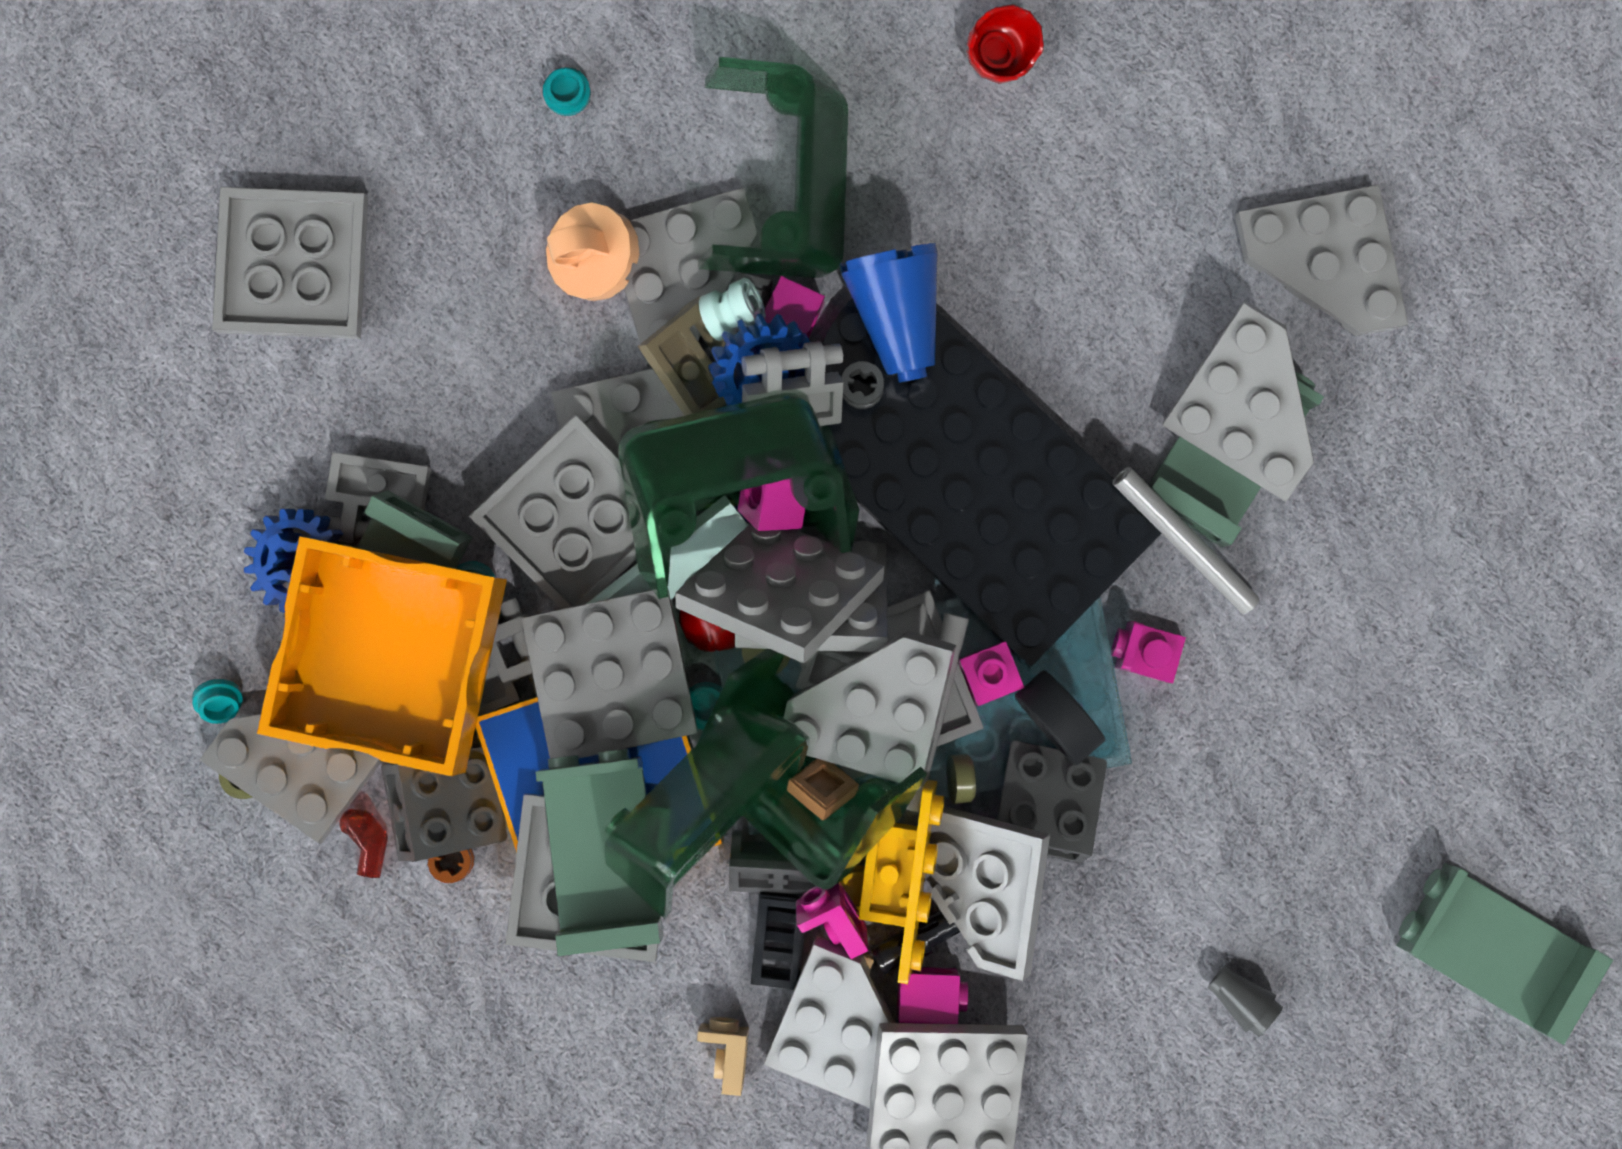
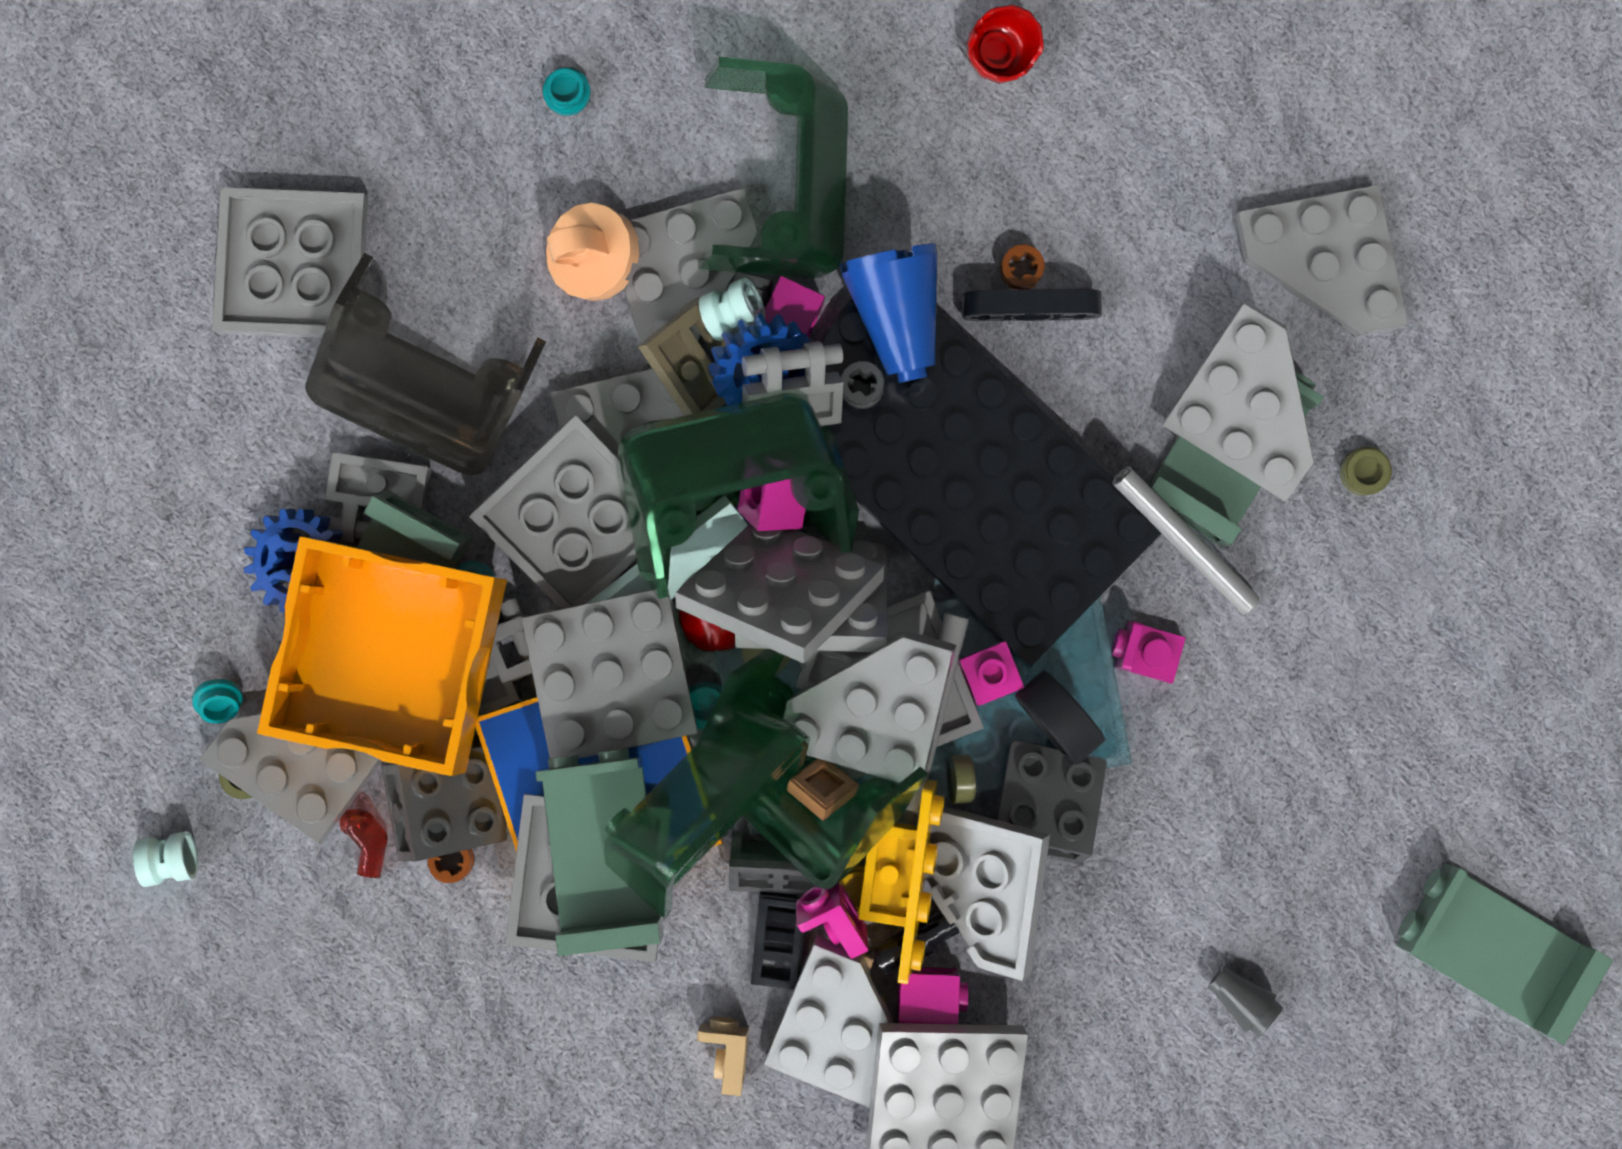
none -> light aqua wheel [133,831,198,887]
none -> clear smoke windscreen [305,253,546,475]
none -> black beam [962,289,1102,322]
none -> dark orange bush [1000,244,1045,290]
none -> olive tile [1340,447,1392,496]

